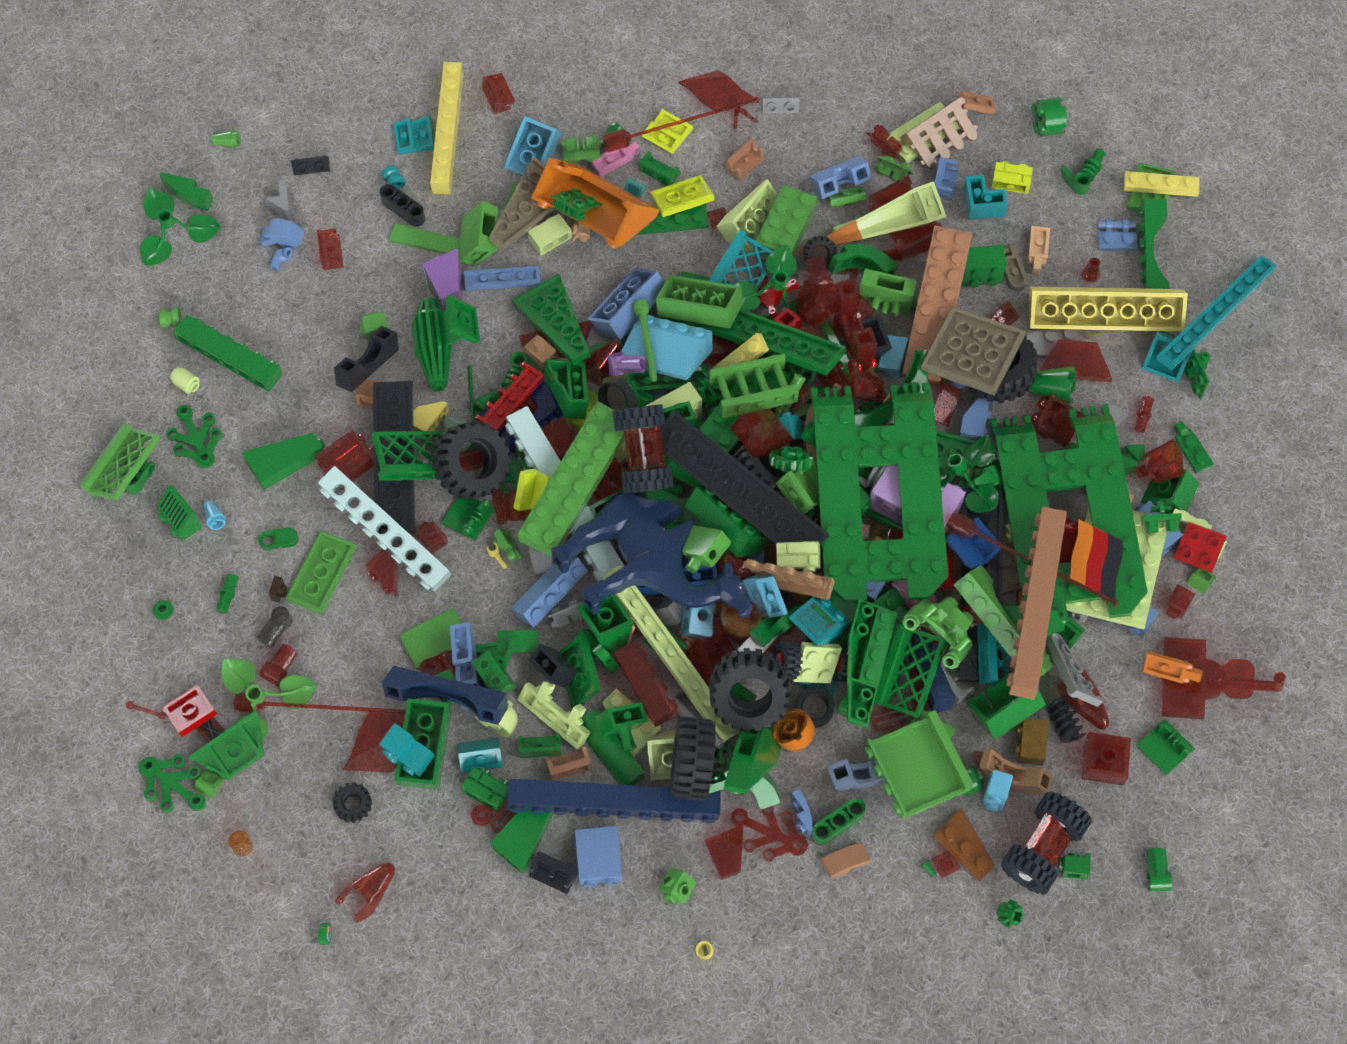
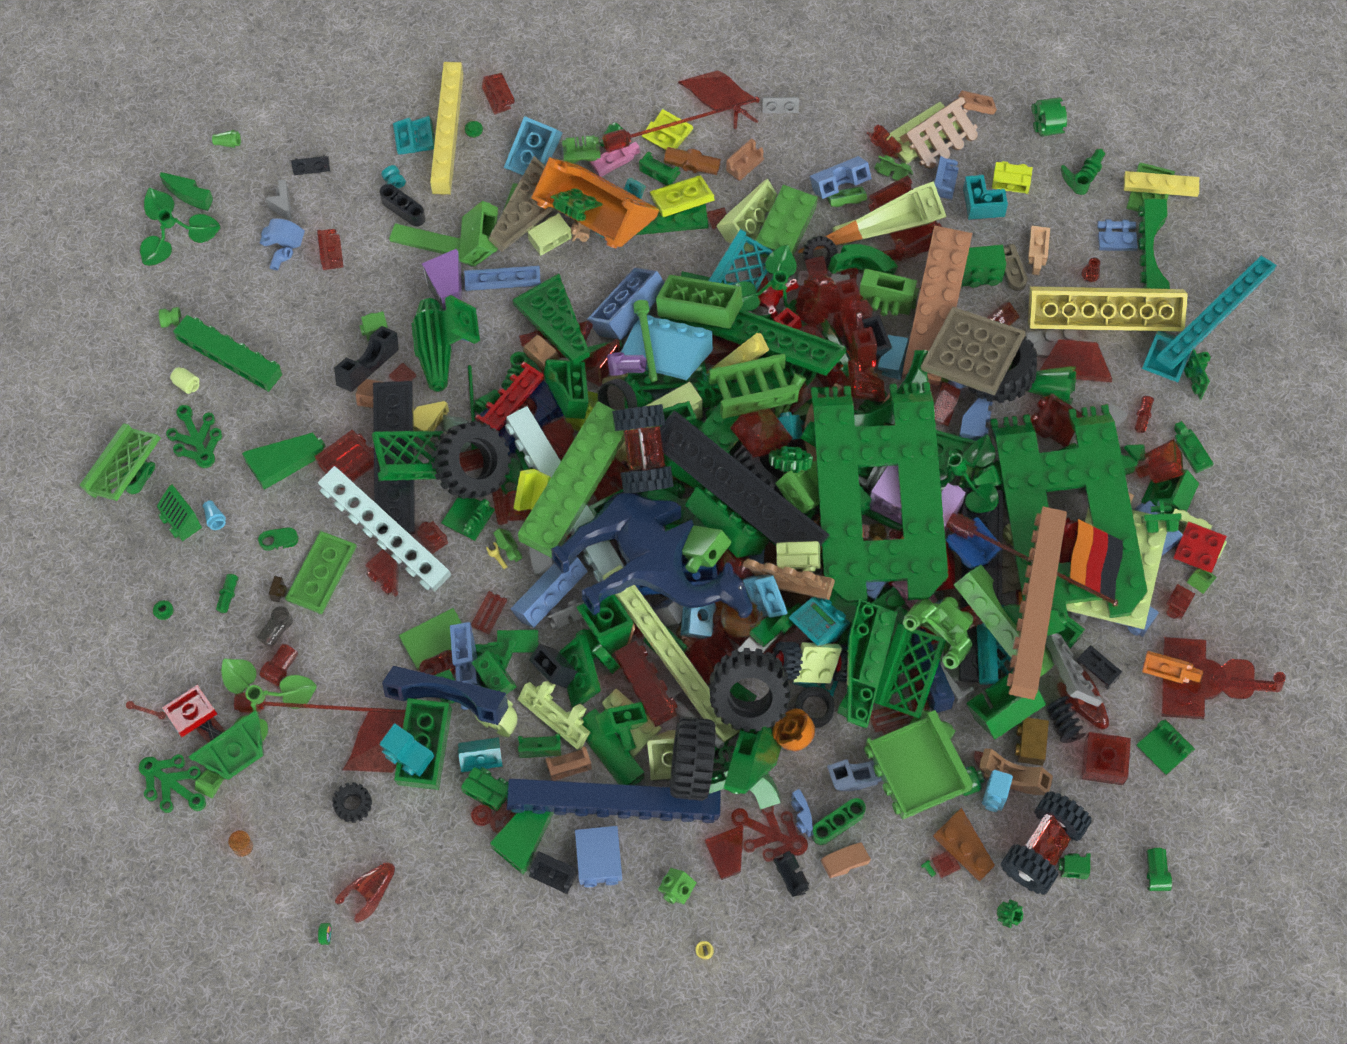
none -> clear red tile [389,363,416,381]
none -> green plate [465,121,483,138]
none -> clear red tile [471,591,507,635]
none -> dark orange piece [664,147,721,175]
none -> black hinge [773,851,809,897]
none -> black hinge [1077,645,1122,690]

